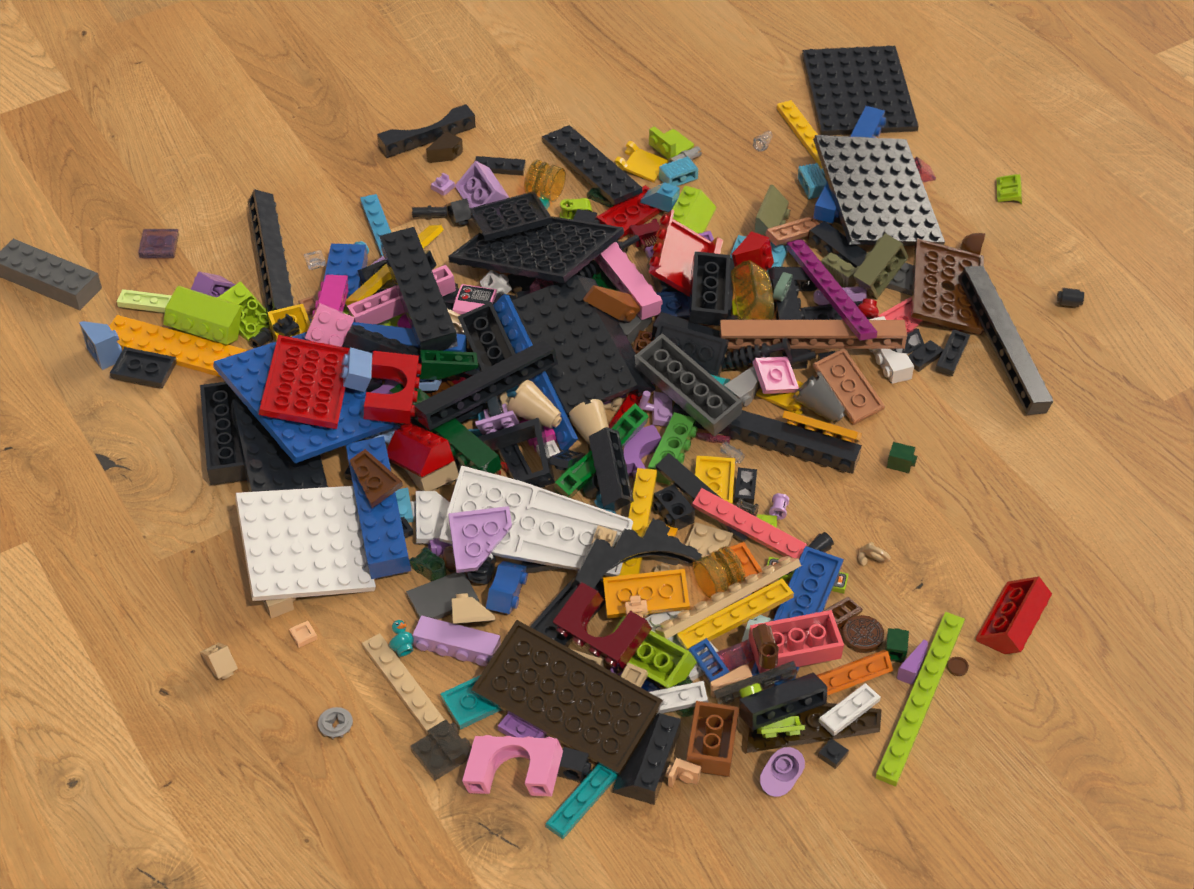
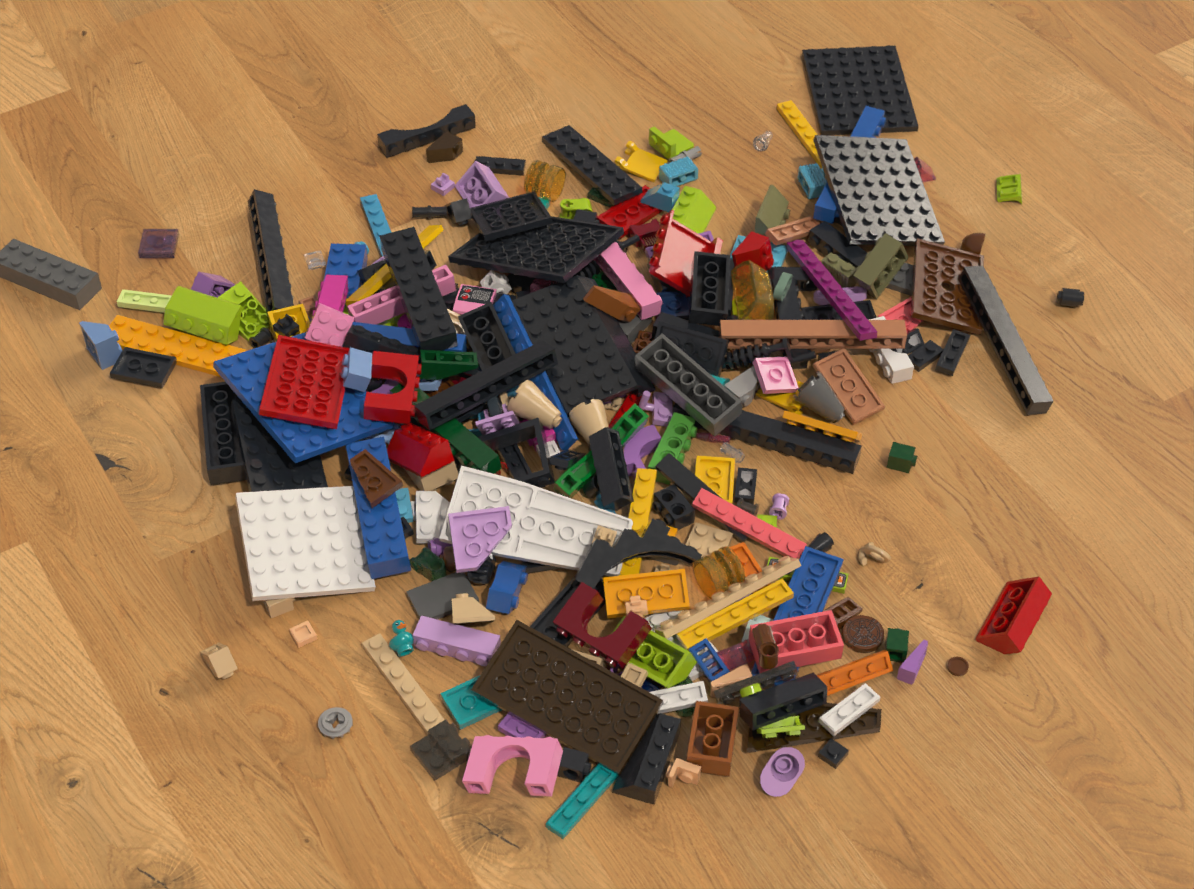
red animal [857,298,879,319] -> none
lime plate [875,612,965,786] -> none

